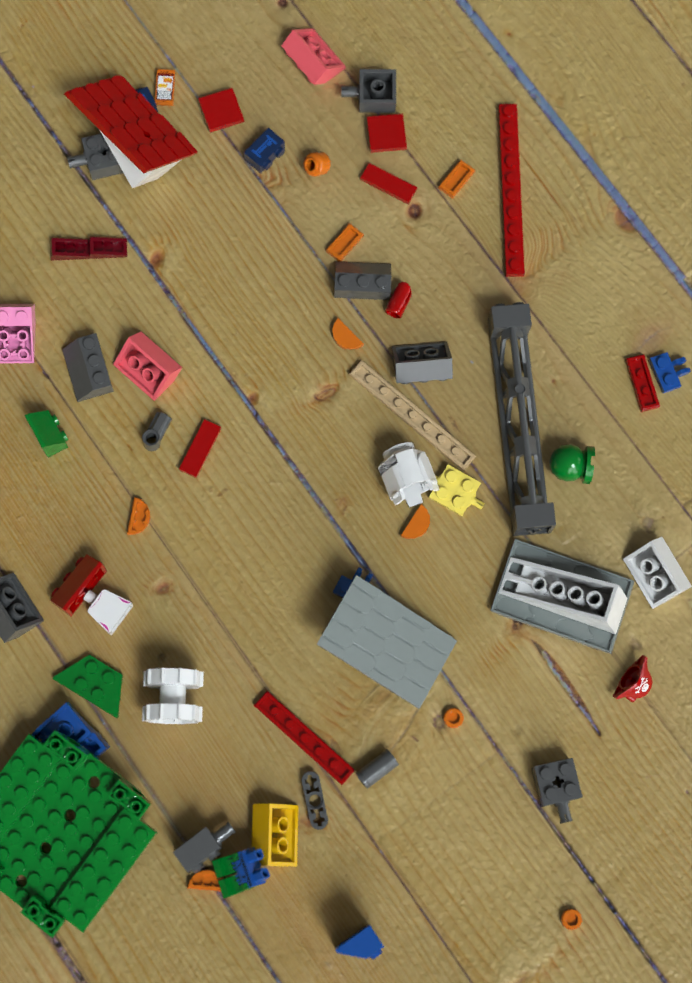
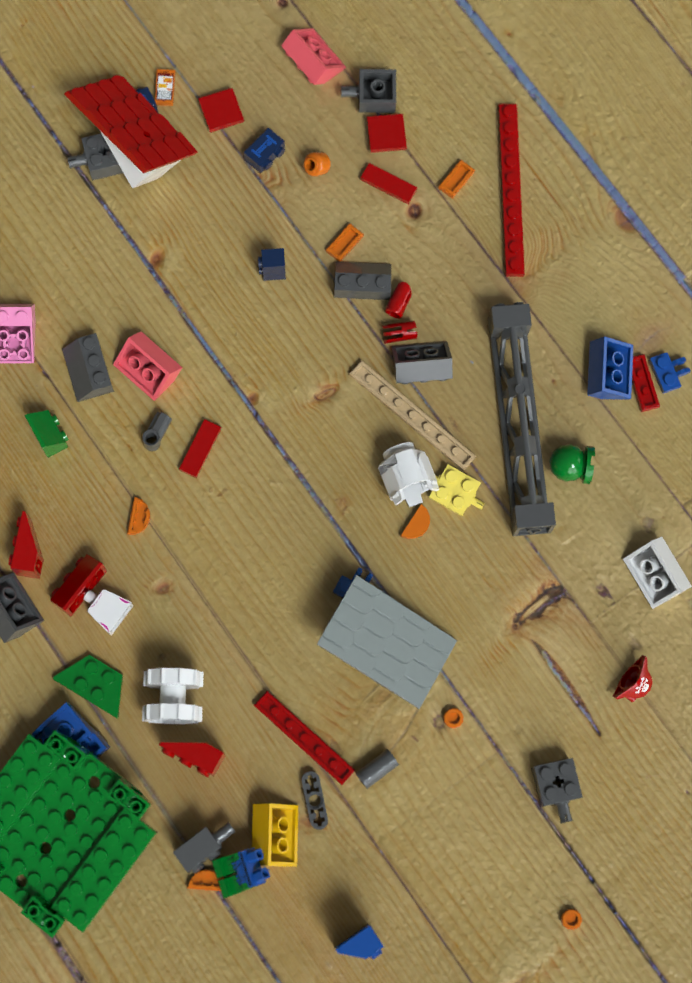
dark red slope [50,237,127,261] -> none
orange tile [332,318,364,350] -> none
piece [491,539,634,654] -> none
none -> red slope [9,511,44,579]
none -> red slope [159,742,226,778]
none -> dark blue brick [258,248,286,281]
none -> red arm [382,321,418,344]
none -> blue slope [587,336,633,400]

